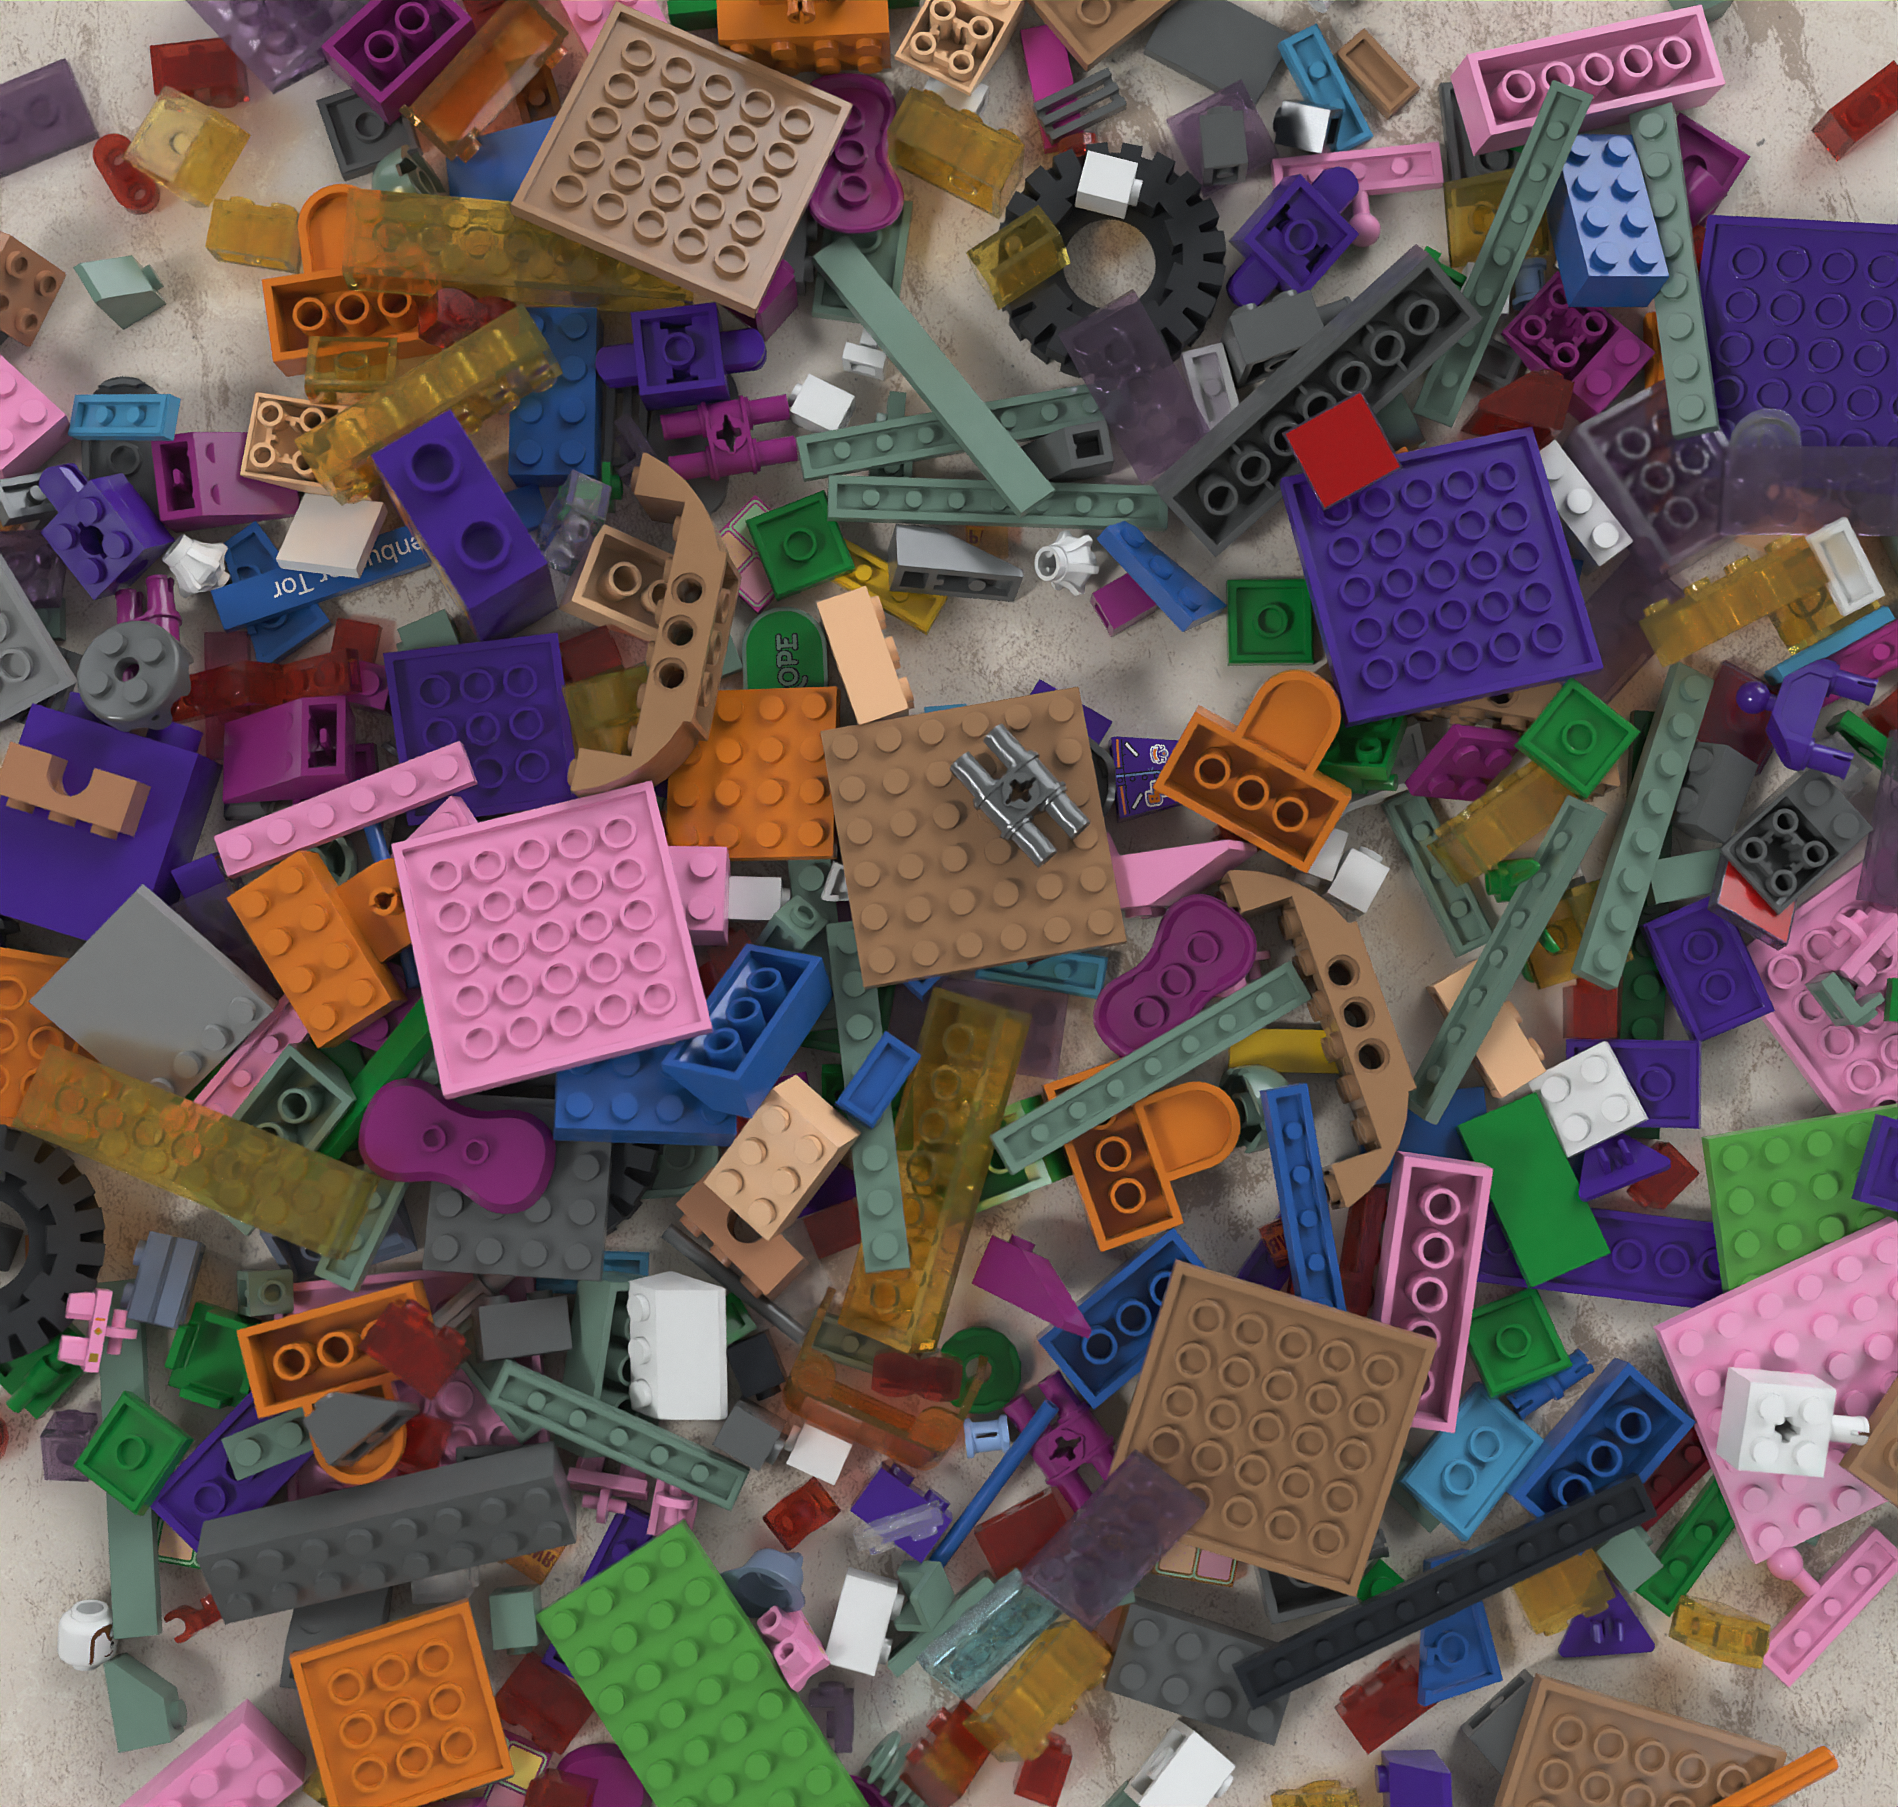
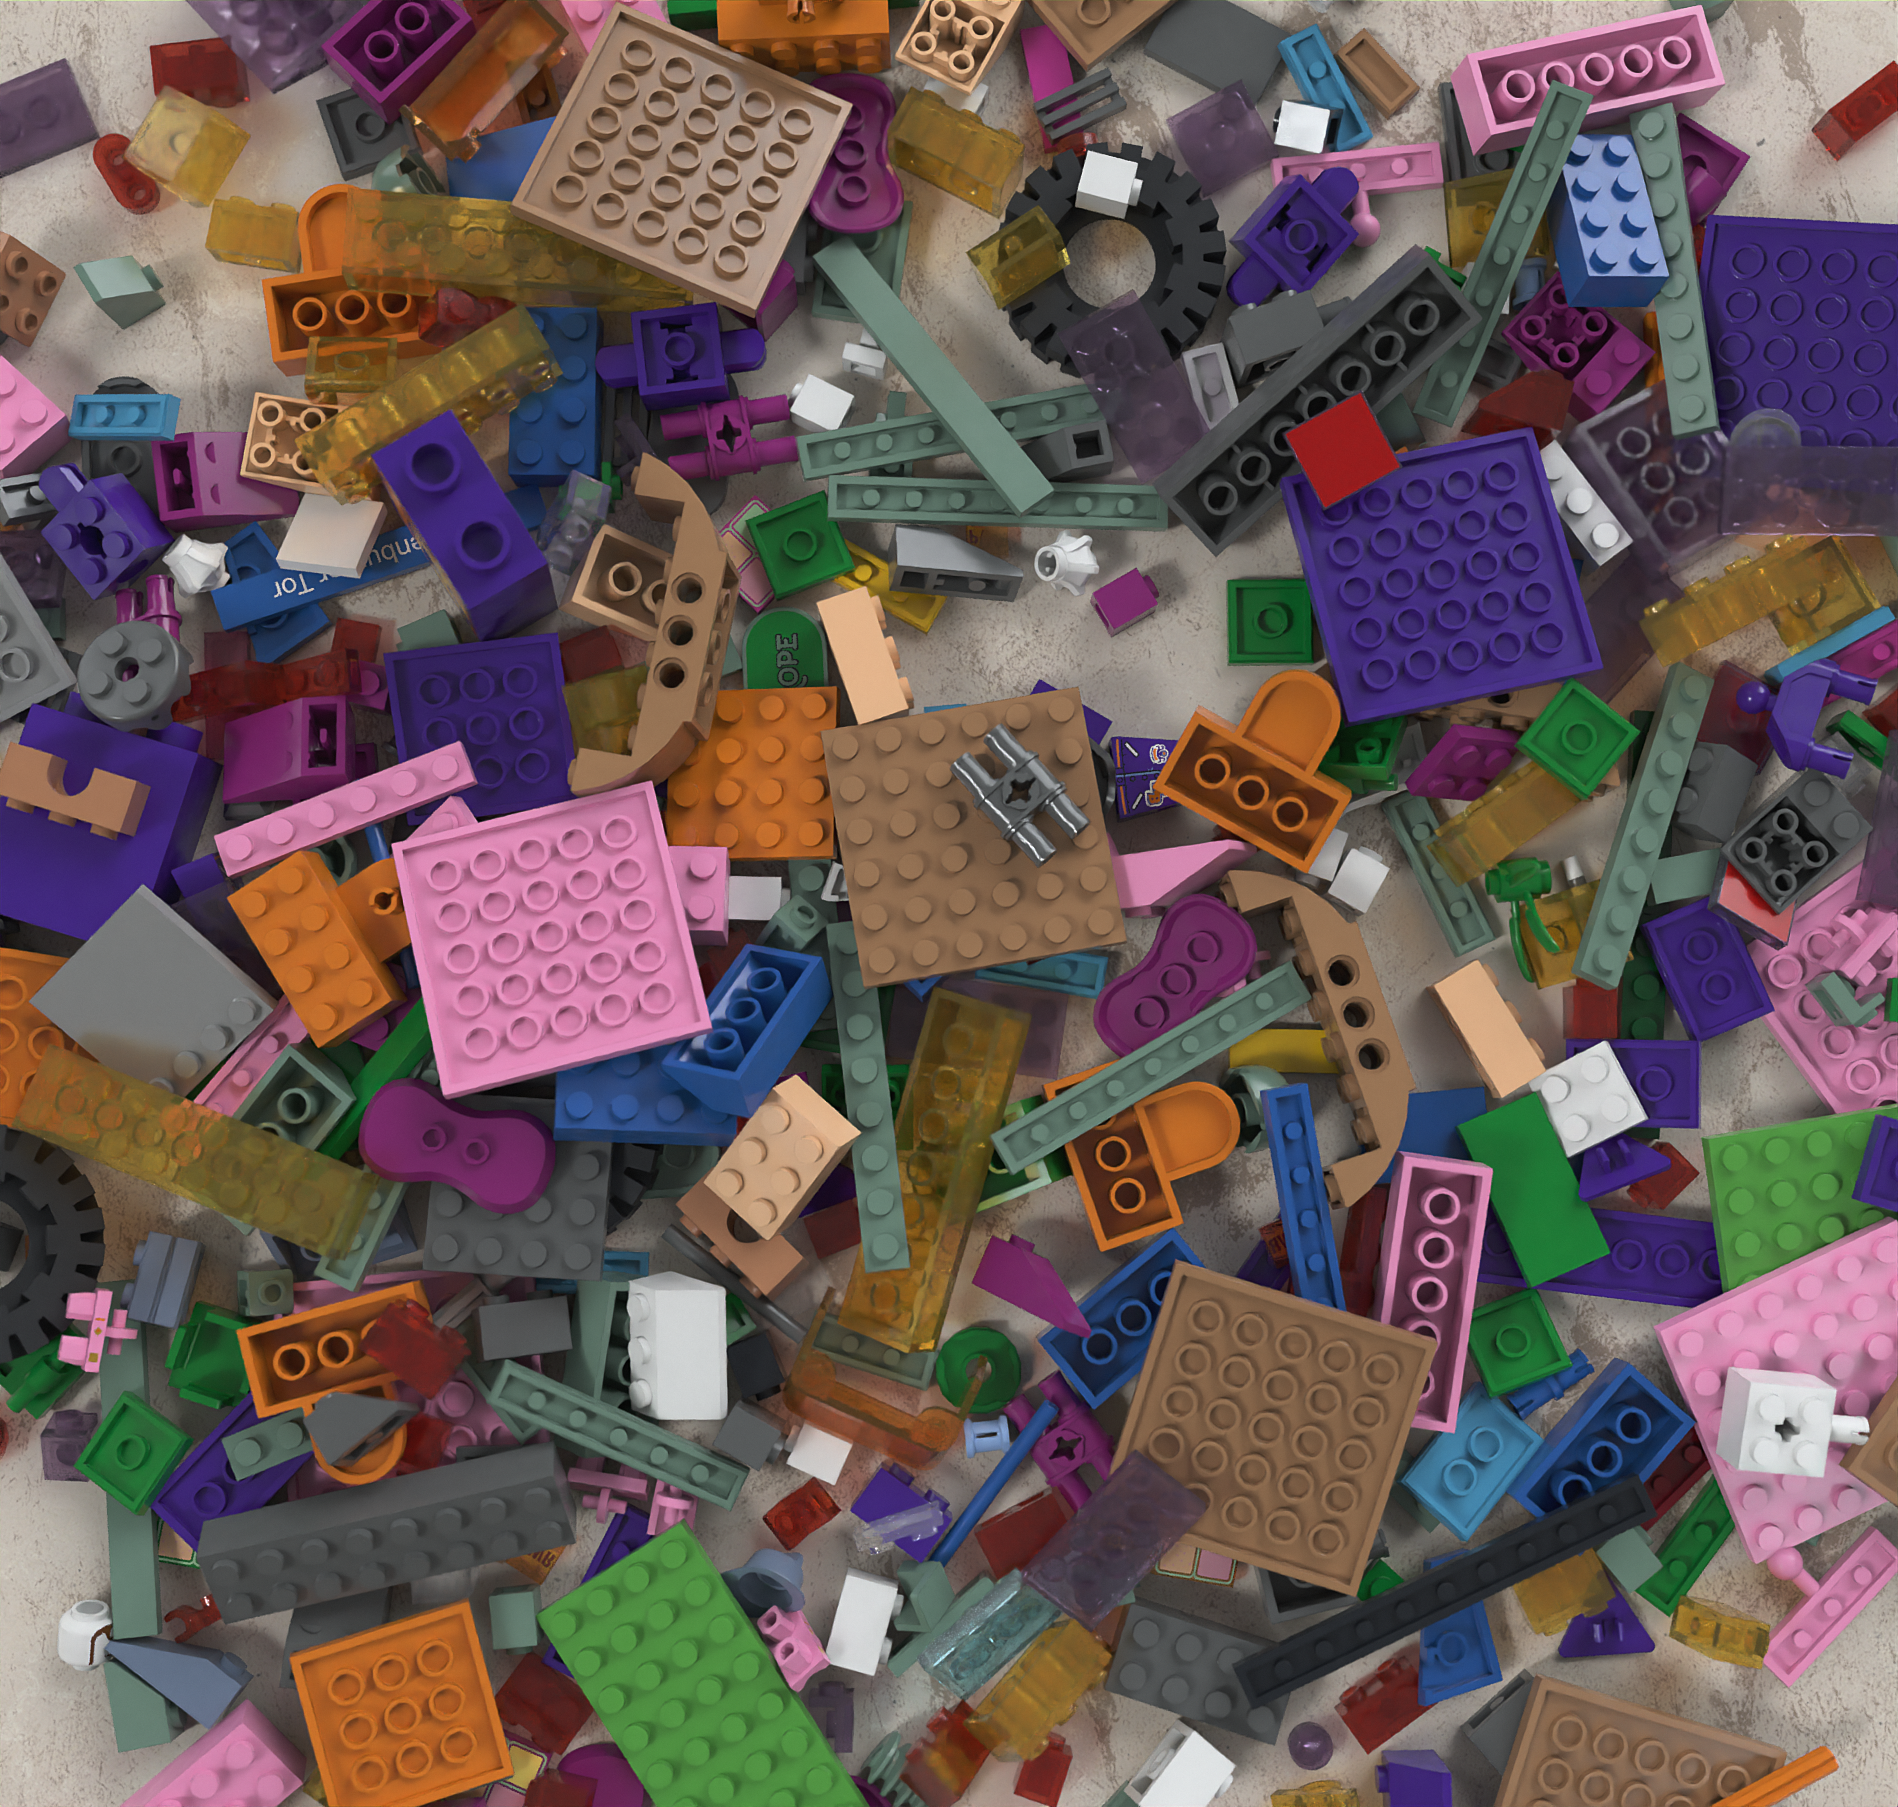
blue tile [835,1031,922,1130] -> none
clear red brick [871,1347,963,1402] -> none
blue wing [1096,521,1227,632] -> none
dark grey brick [1198,106,1248,188] -> none
sand green plate [1408,795,1607,1125] -> none
white tile [1802,517,1885,617] -> none
none -> sand blue slope [104,1636,254,1730]
none -> clear purple tile [1287,1722,1333,1770]

